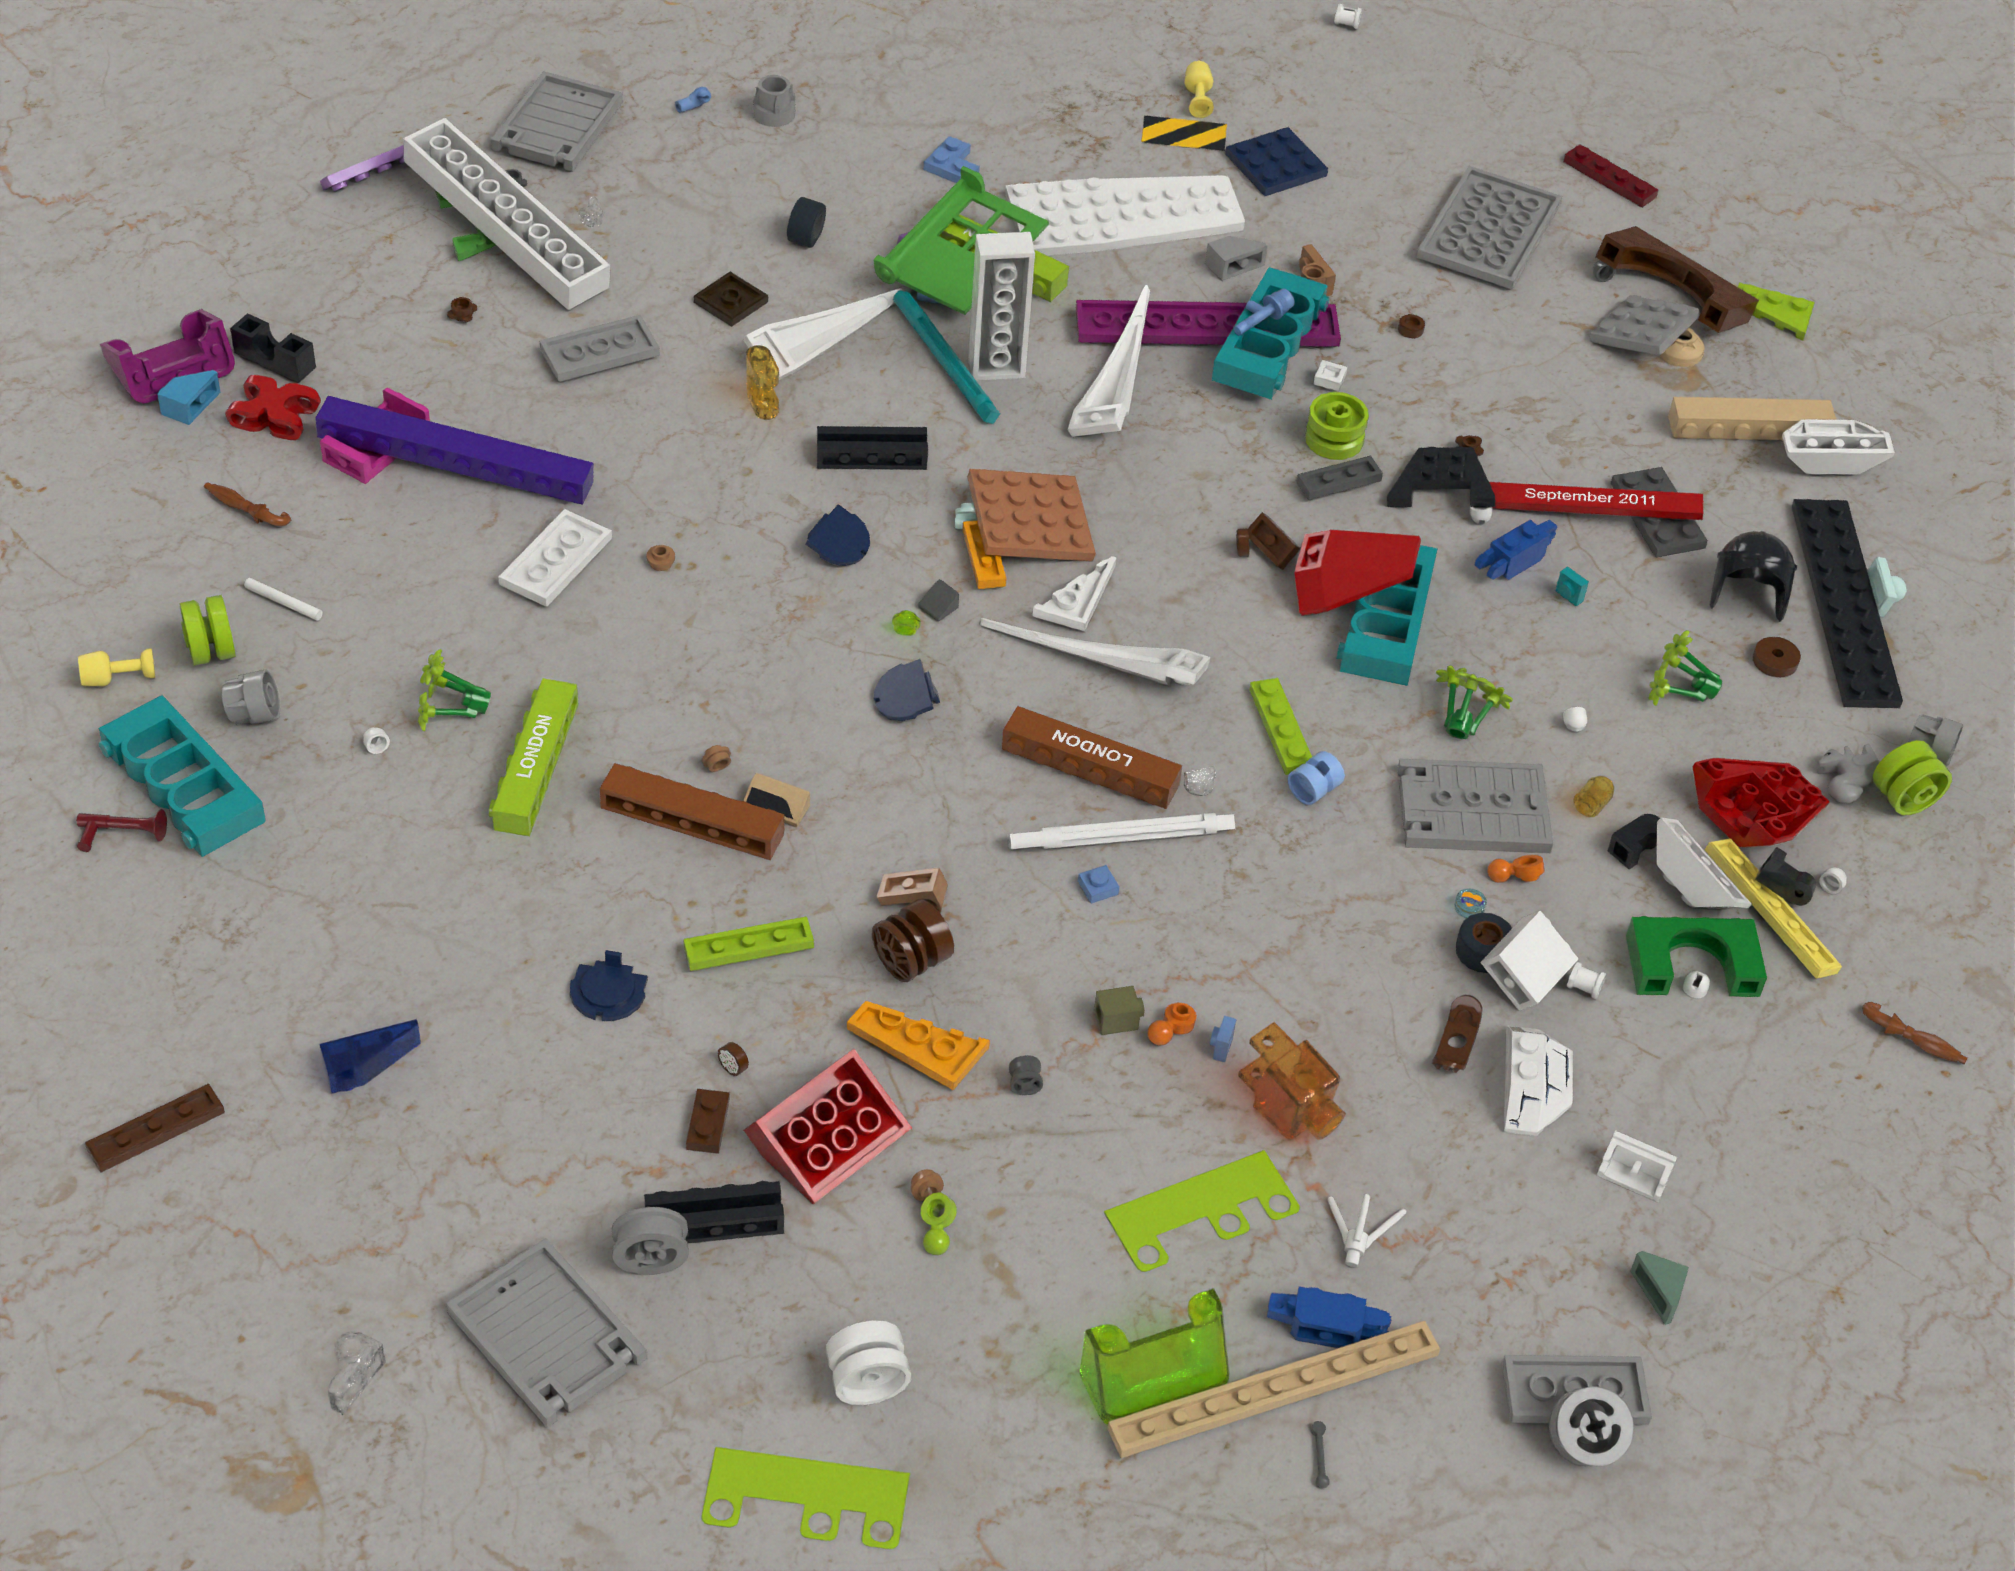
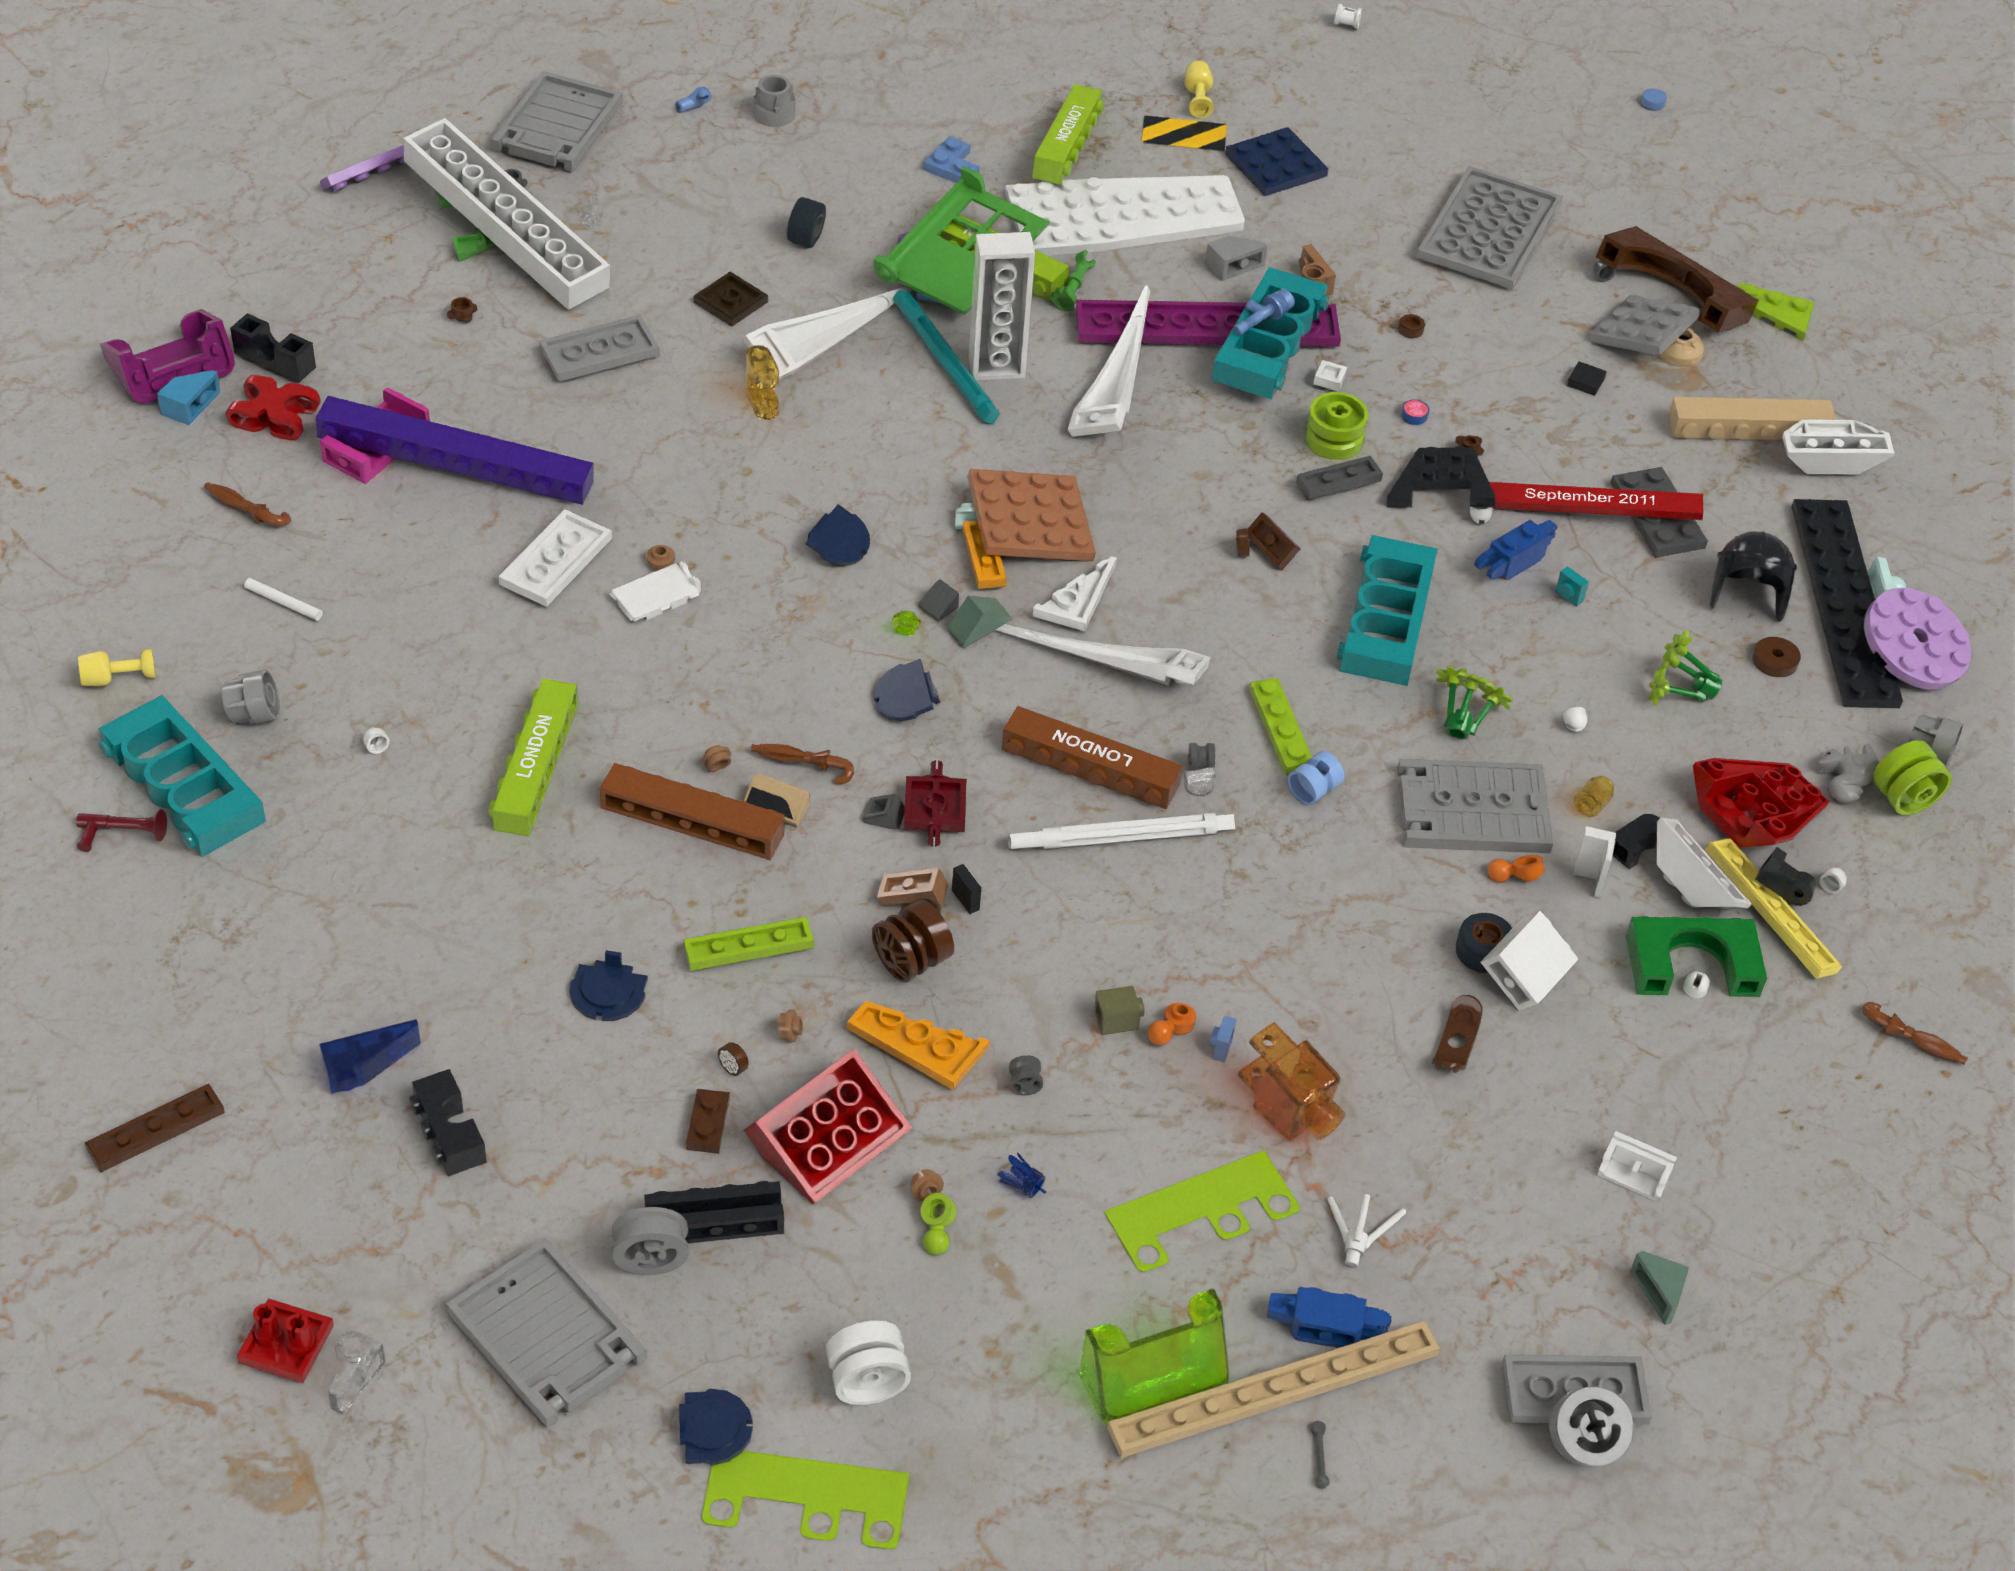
lime wheel [179,594,236,666] -> none
plant [418,649,491,731] -> none
black brick [817,426,928,470] -> none
medium blue plate [1078,865,1120,903] -> none
red wedge [1294,529,1421,616] -> none
clear light blue tile [1454,888,1487,918] -> none
white wedge [1504,1025,1573,1136] -> none
dark red plate [1563,144,1659,208] -> none
white bush [1567,961,1607,999] -> none
none -> red plate [237,1298,334,1383]
none -> black arch [409,1069,487,1176]
none -> white piece [610,561,701,622]
none -> dark blue piece [679,1388,753,1466]
none -> dark orange piece [751,744,854,784]
none -> medium nougat plate [778,1009,803,1042]
none -> dark grey slope [863,794,905,829]
none -> dark red plate [904,760,967,847]
none -> sand green slope [948,595,1012,649]
none -> black piece [952,864,982,914]
none -> clear blue piece [997,1152,1046,1198]
none -> lime brick [1032,84,1105,185]
none -> bright green piece [1050,250,1095,311]
none -> dark grey wheel [1188,743,1215,773]
none -> tile [1401,400,1429,425]
none -> black piece [1567,361,1607,396]
none -> white panel [1573,826,1616,898]
none -> medium blue tile [1641,89,1667,110]
none -> lavender plate [1864,587,1971,690]

